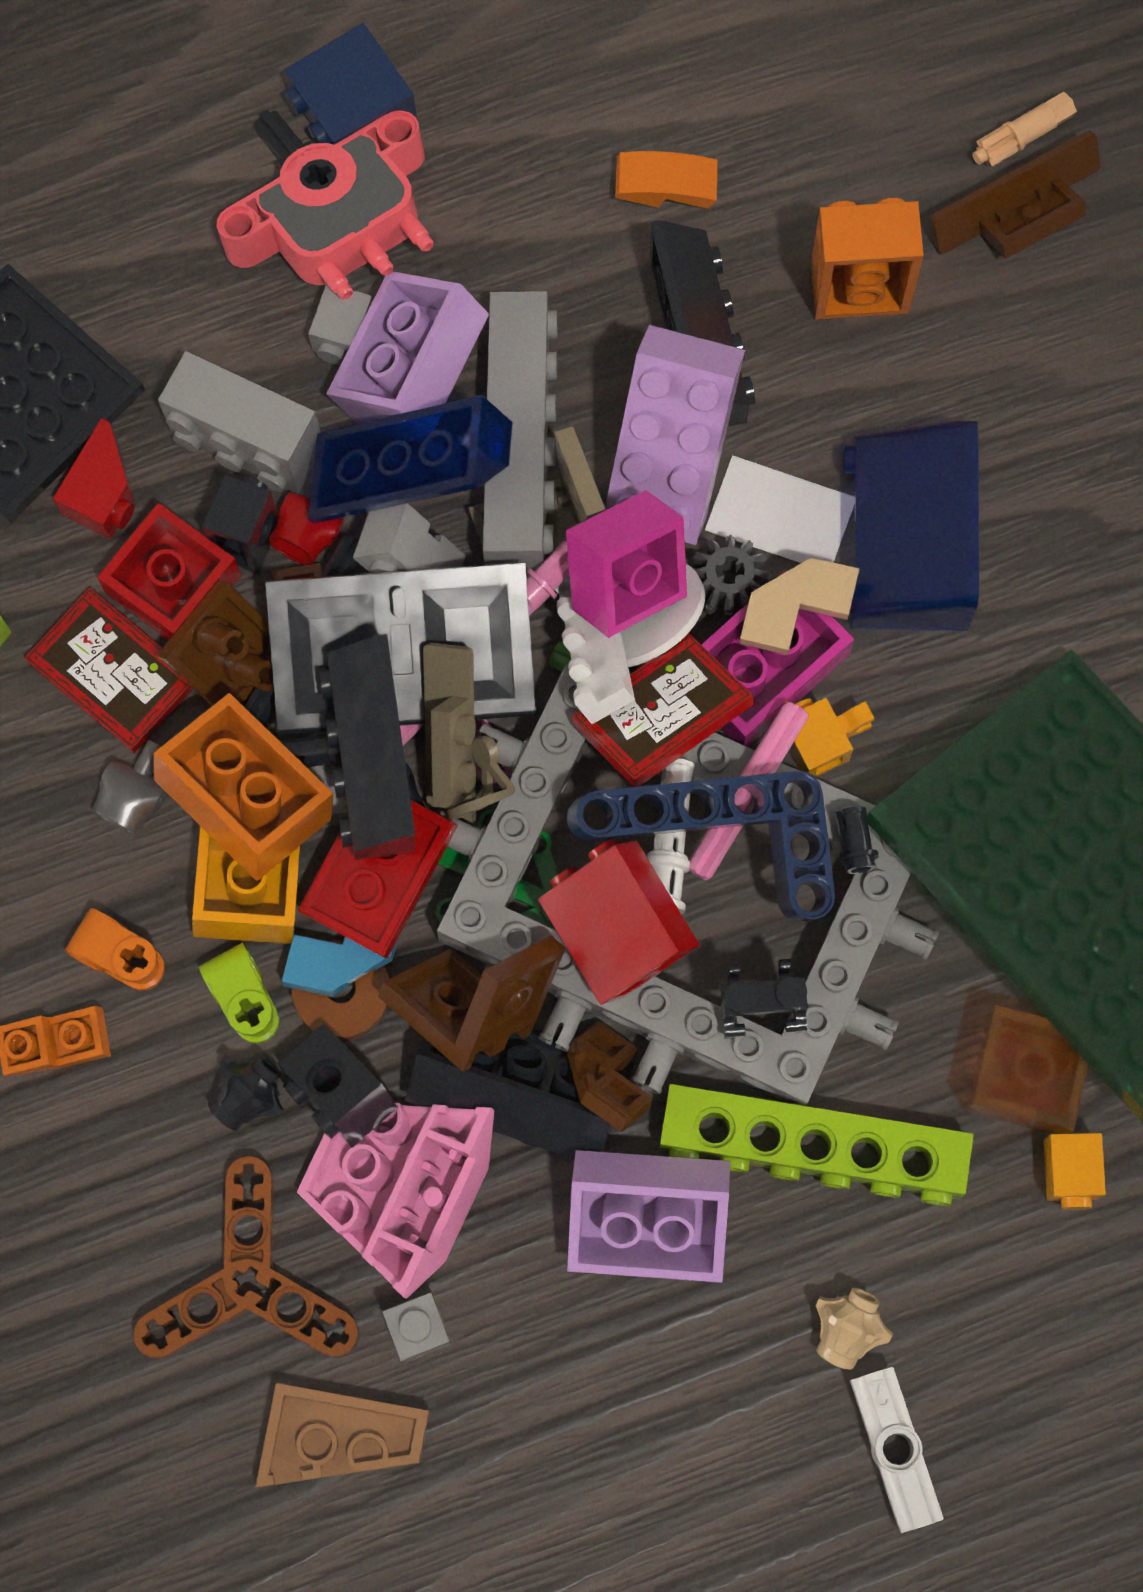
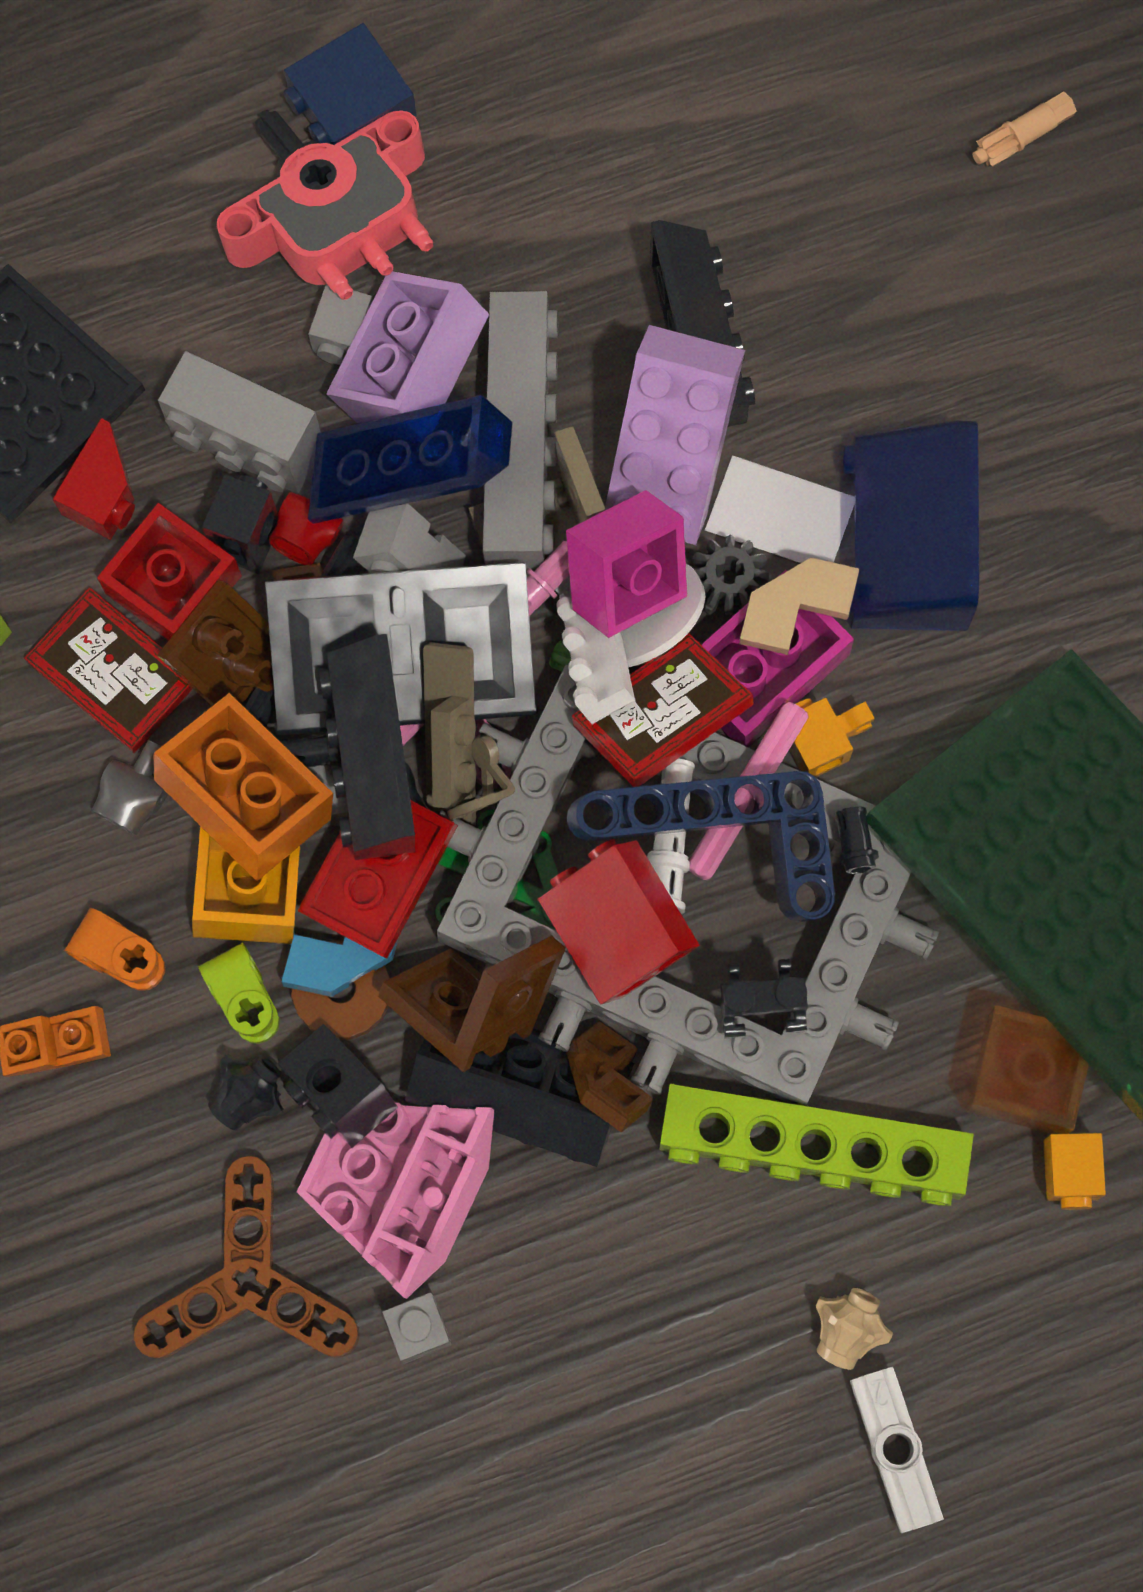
medium nougat wing [255,1383,430,1488] -> none
lavender brick [567,1150,730,1283] -> none
orange slope [615,151,718,209] -> none
orange brick [810,198,924,320] -> none
reddish brown bracket [930,130,1101,259] -> none

